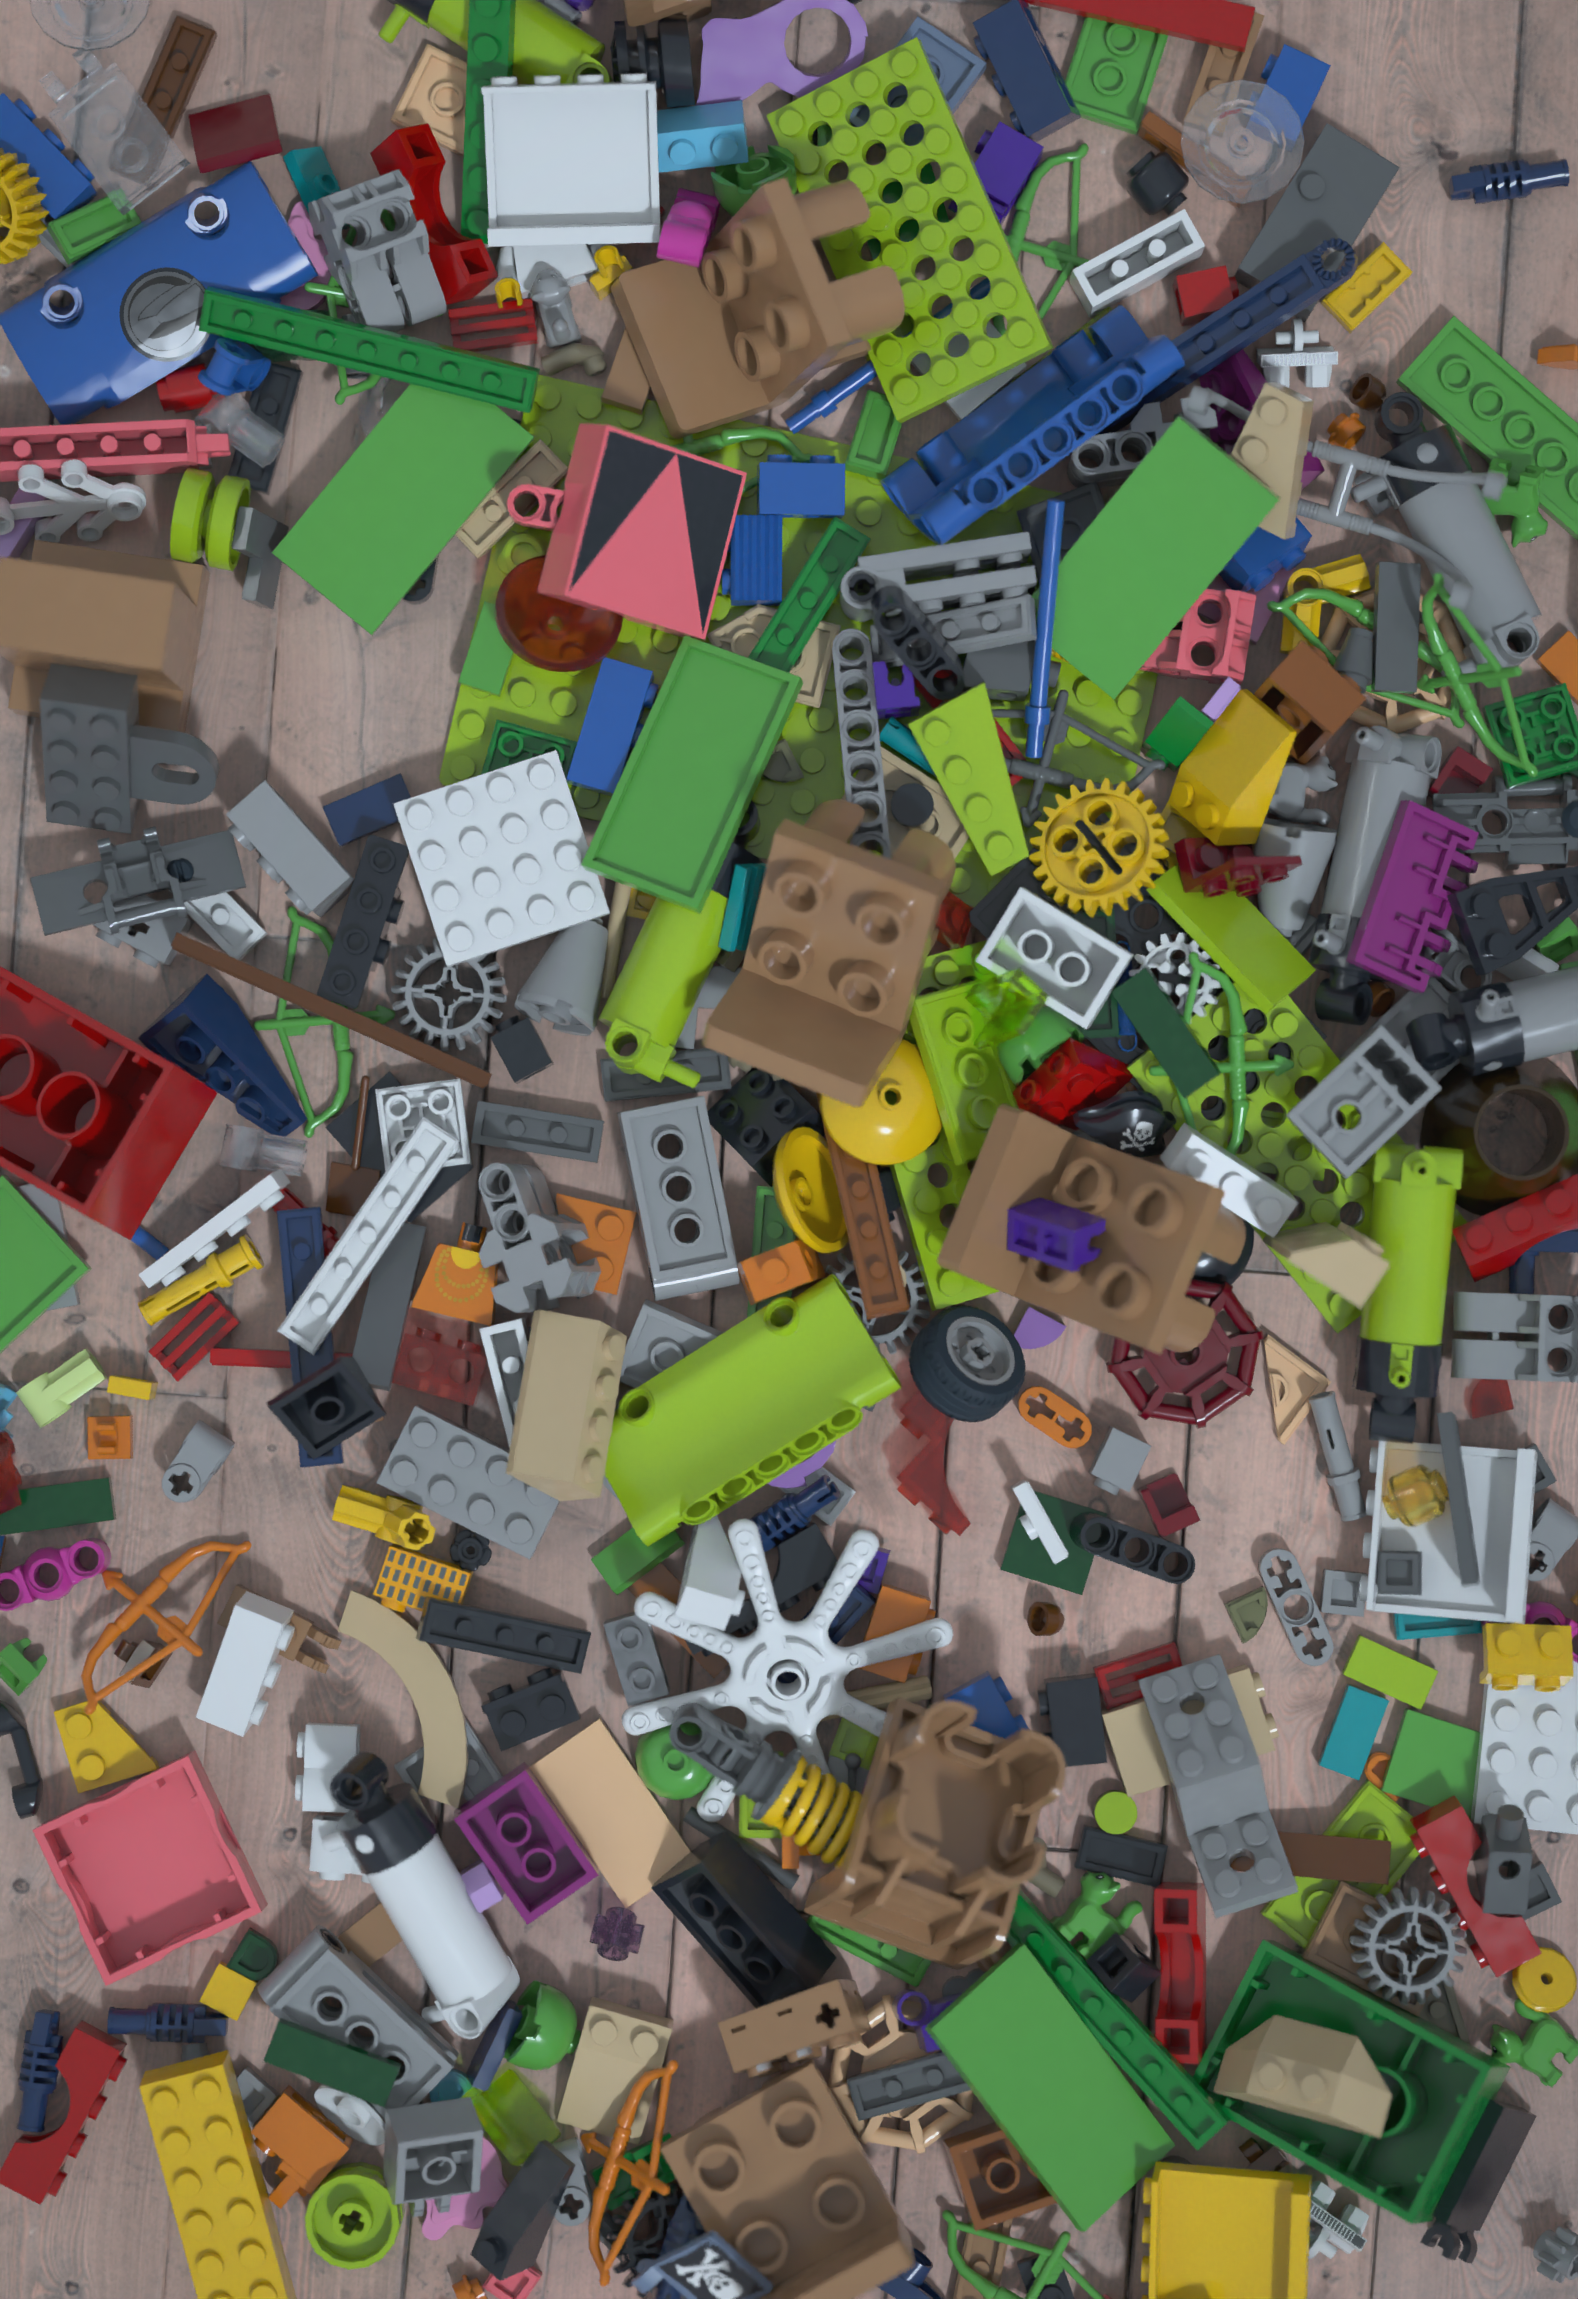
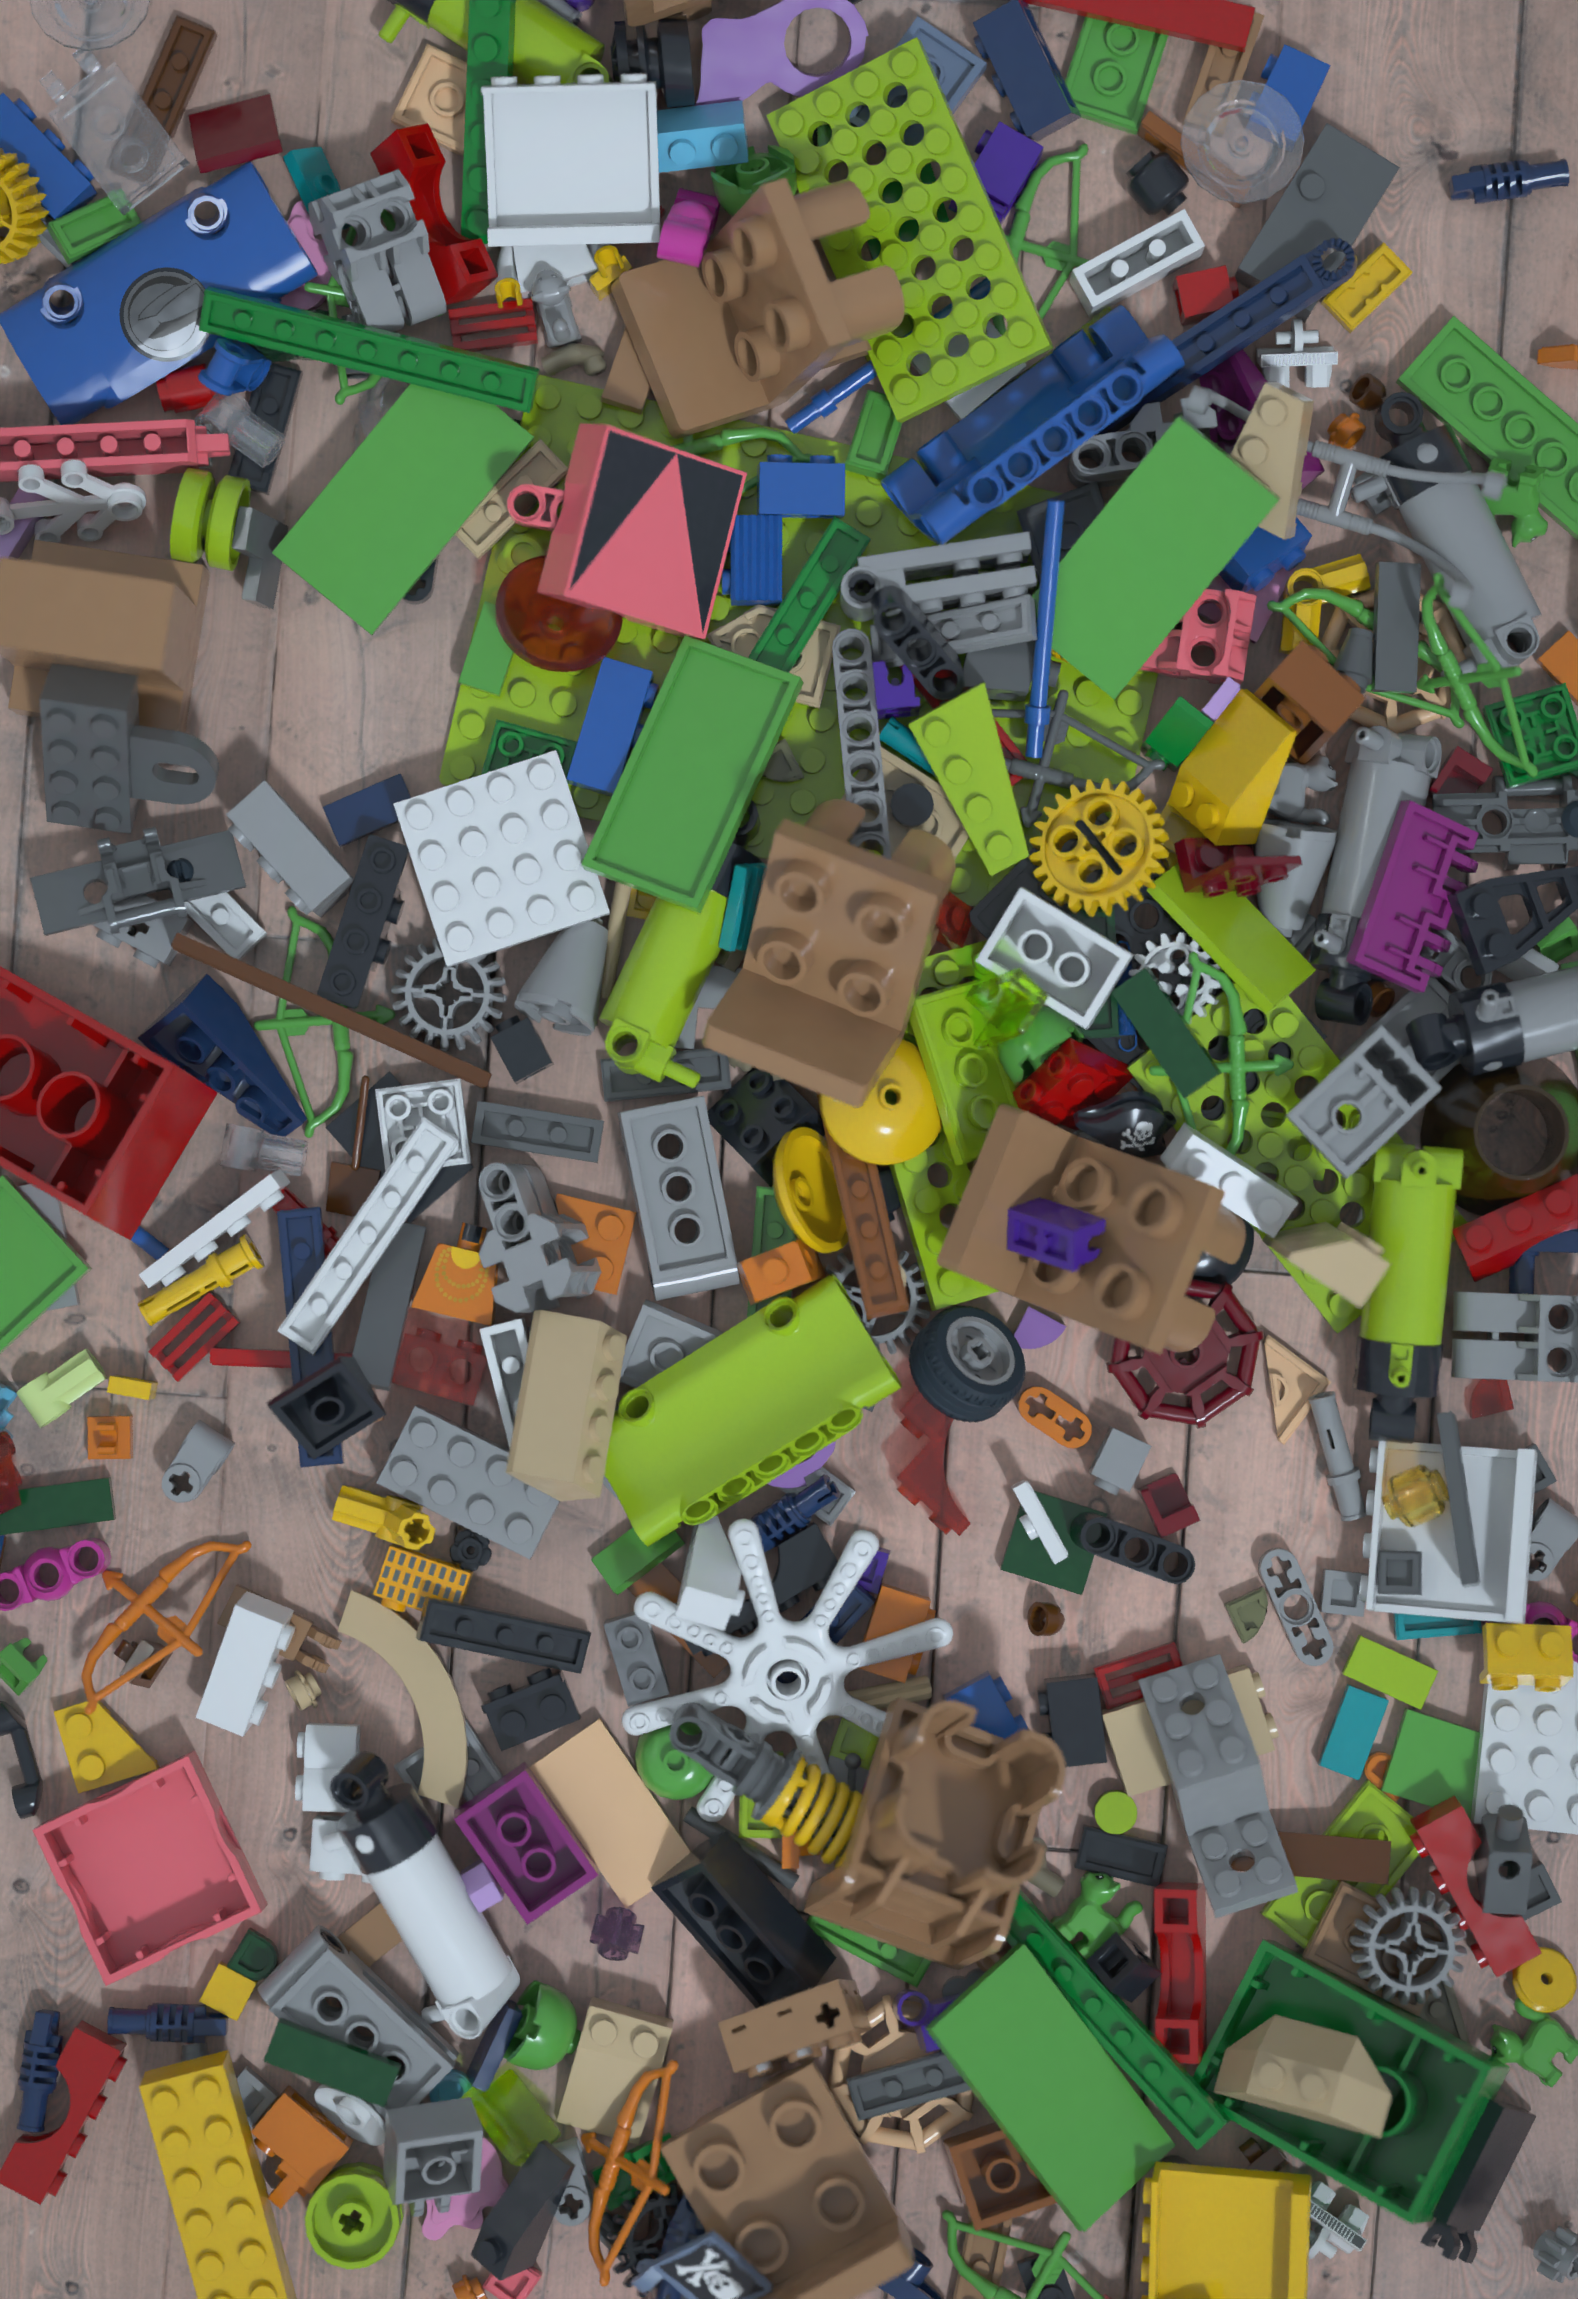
none -> tan plate [285,1670,322,1711]

